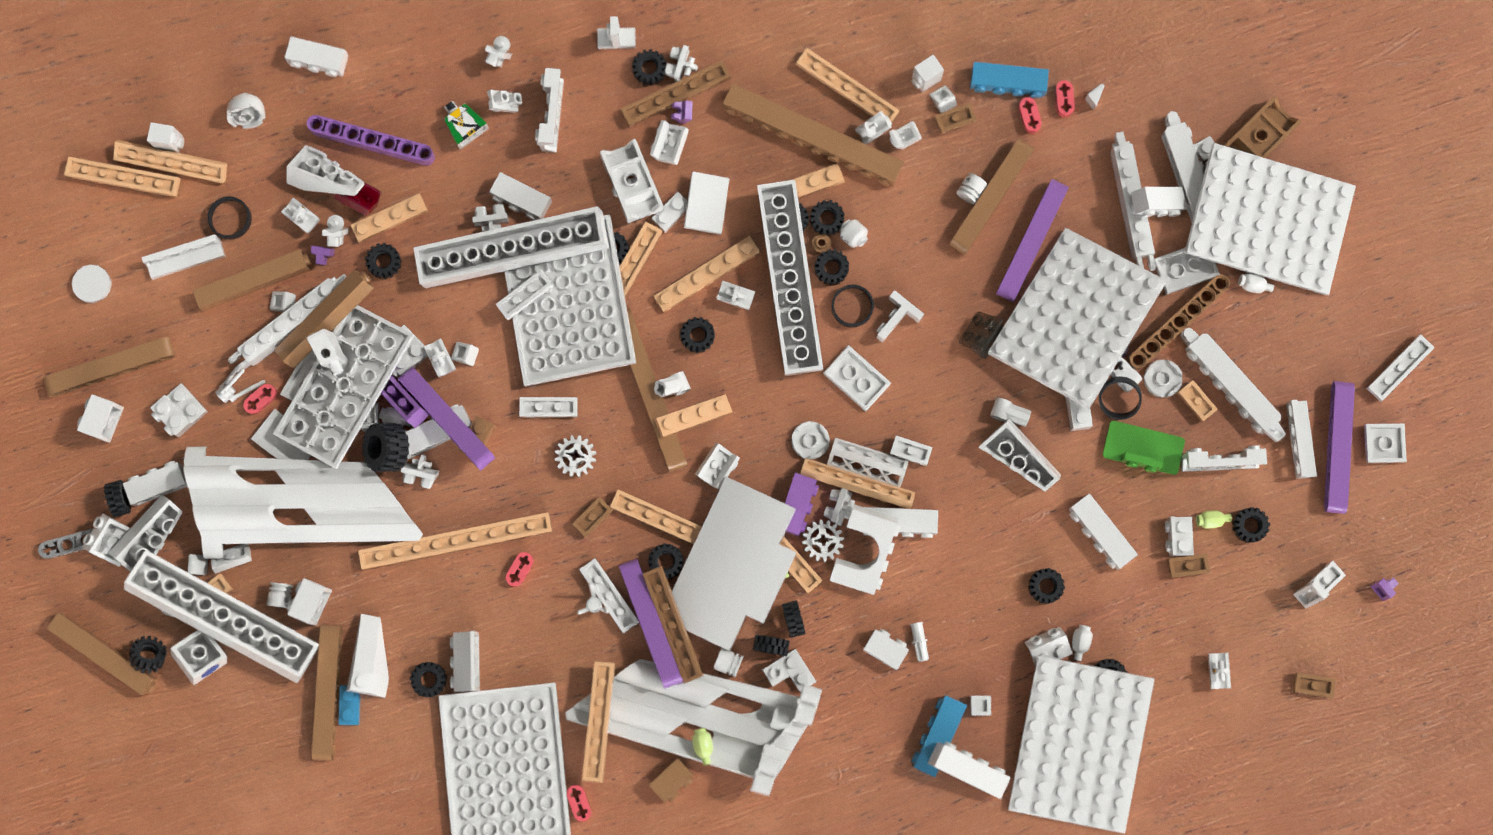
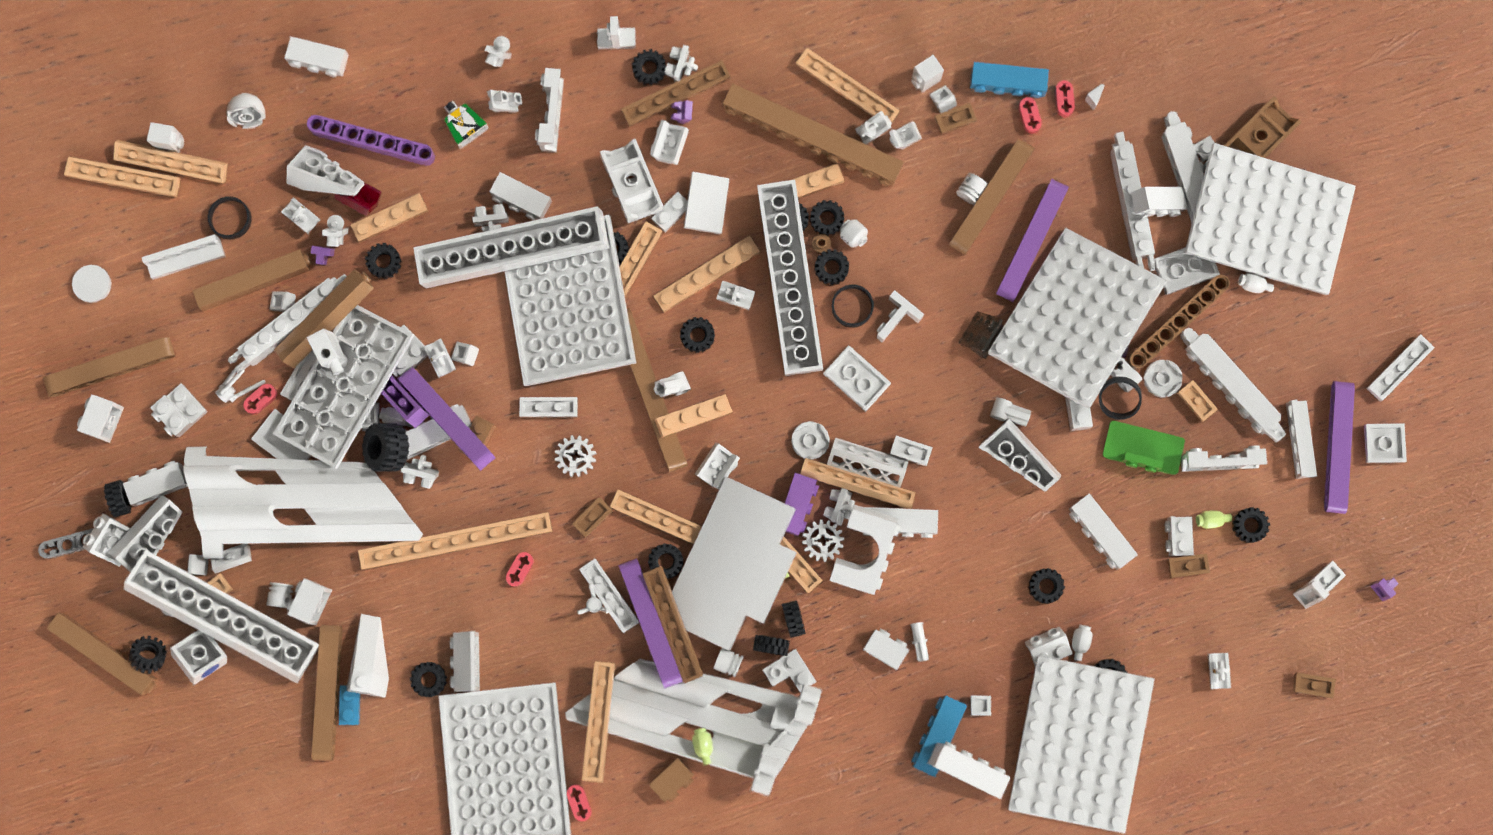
white plate [496,270,554,320] -> none

